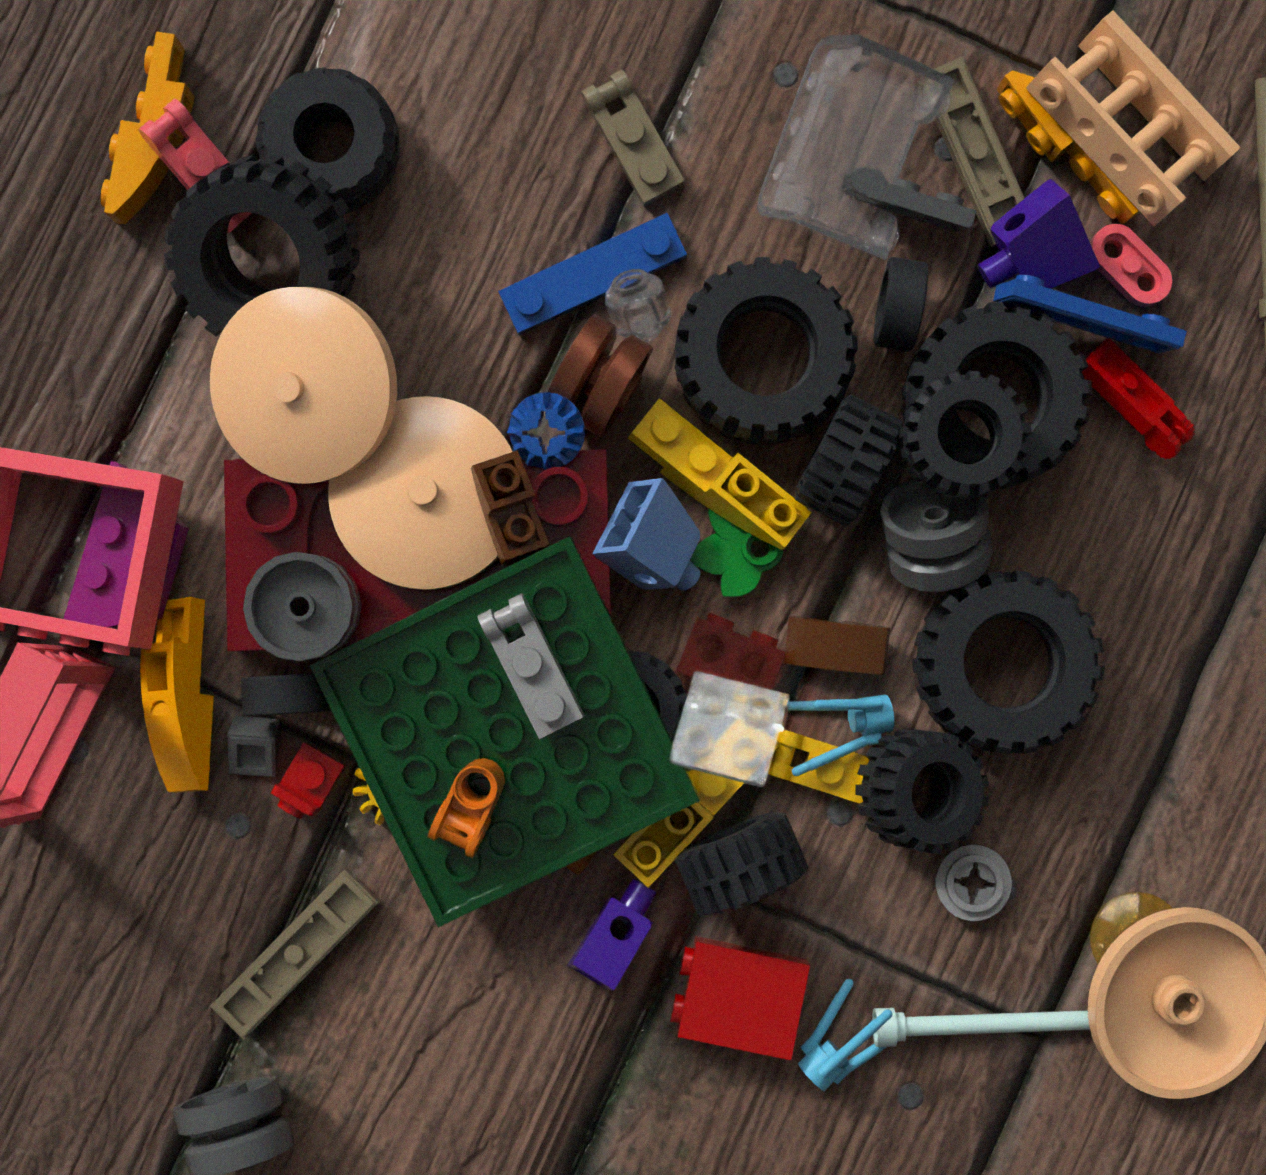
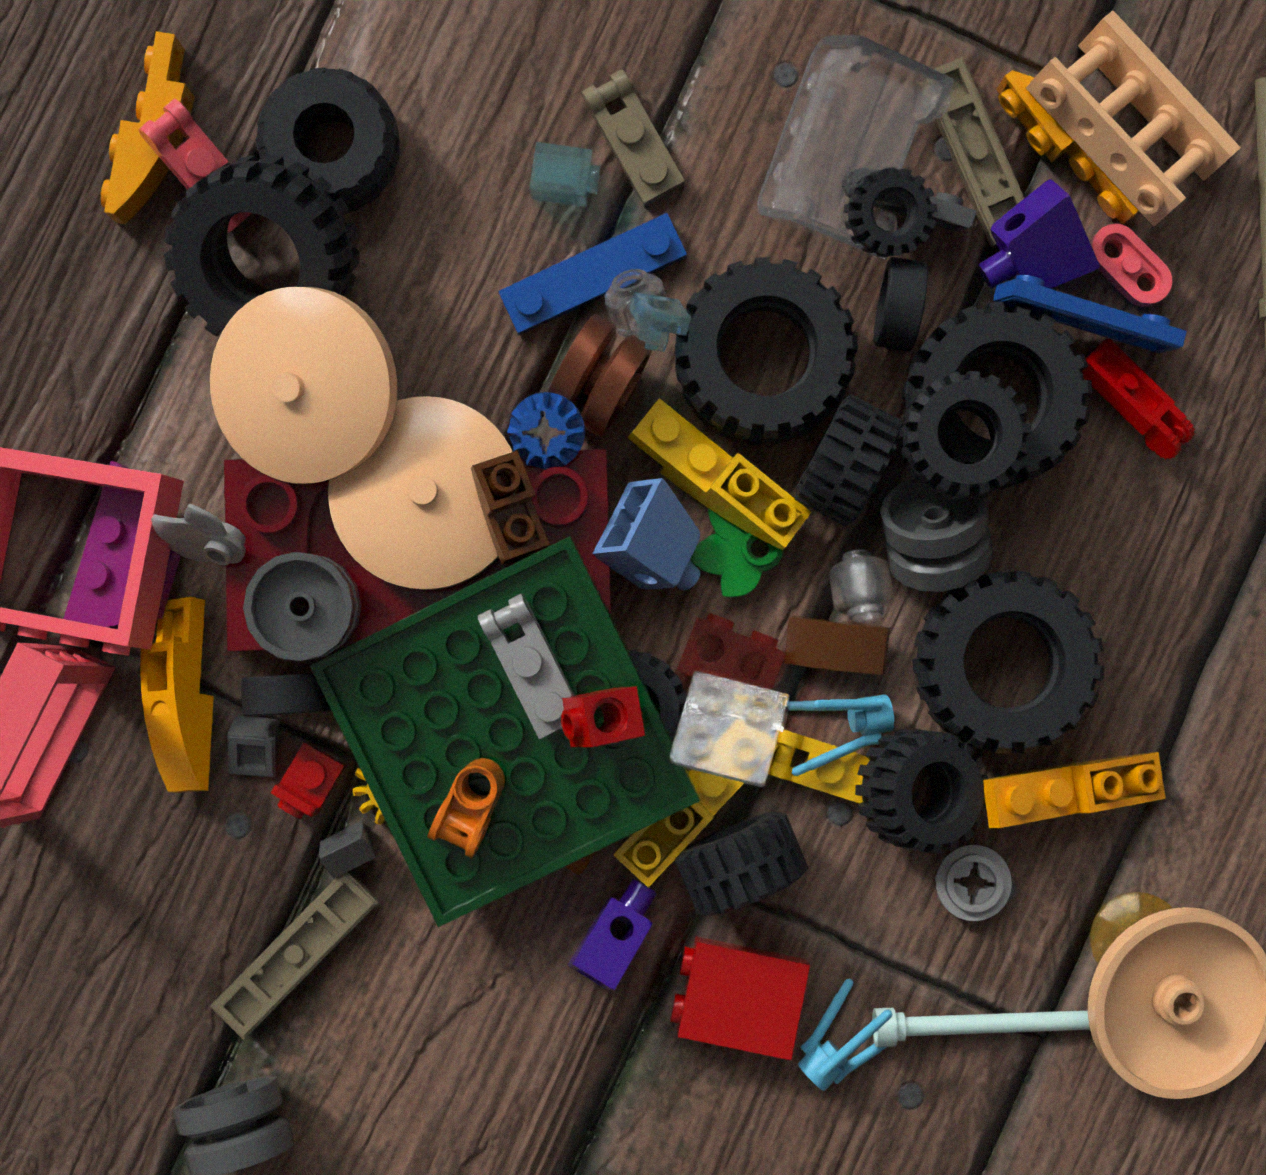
none -> light grey plate [151,504,246,565]
none -> dark grey slope [319,820,376,879]
none -> clear light blue brick [529,142,601,207]
none -> red brick [561,686,645,747]
none -> clear light blue tile [629,292,691,352]
none -> clear head [829,550,894,623]
none -> black tyre [843,167,937,257]
none -> light orange slope [983,752,1166,828]

